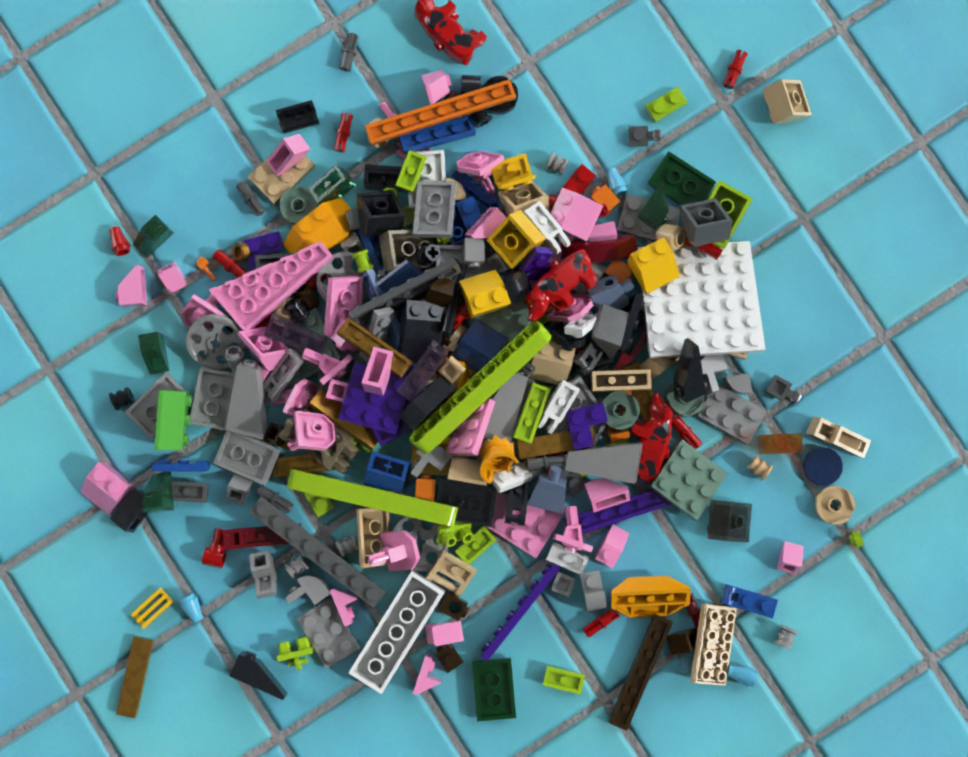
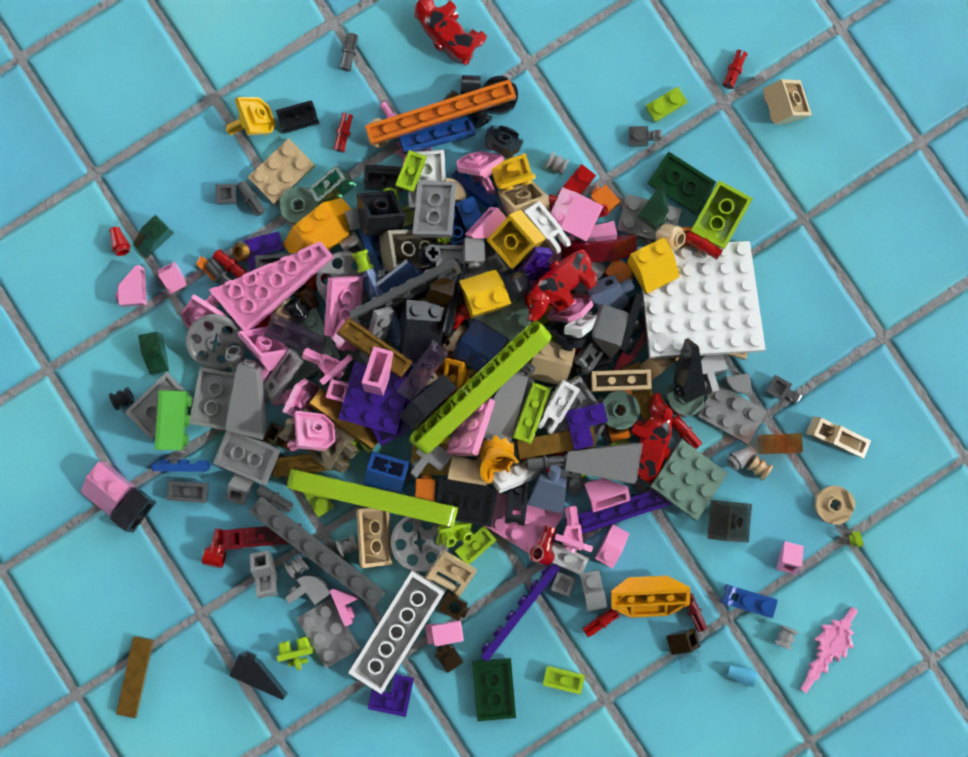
yellow tile [131,588,174,629] -> none
clear green slope [142,472,174,513] -> none
medium azure cone [179,592,204,623] -> none
bright pink slope [266,134,310,176] -> none
bright pink piece [368,530,420,571] -> none
bright pink slope [413,653,442,695] -> none
bright pink slope [421,69,451,104] -> none
tan tile [438,356,466,384] -> none
medium azure cone [606,168,628,198] -> none
dark brown plate [608,613,673,731] -> none
dark grey slope [680,199,732,247] -> none
tan tile [690,603,737,686] -> none
dark blue tile [803,447,843,486] -> none
none -> dark grey axle [206,259,232,285]
none -> dark grey plate [216,184,237,205]
none -> yellow piece [225,97,276,135]
none -> dark purple plate [368,673,414,717]
none -> black plate [484,126,523,158]
none -> red pin [529,525,556,565]
none -> light grey cone [727,445,757,471]
none -> bright pink piece [800,607,858,693]

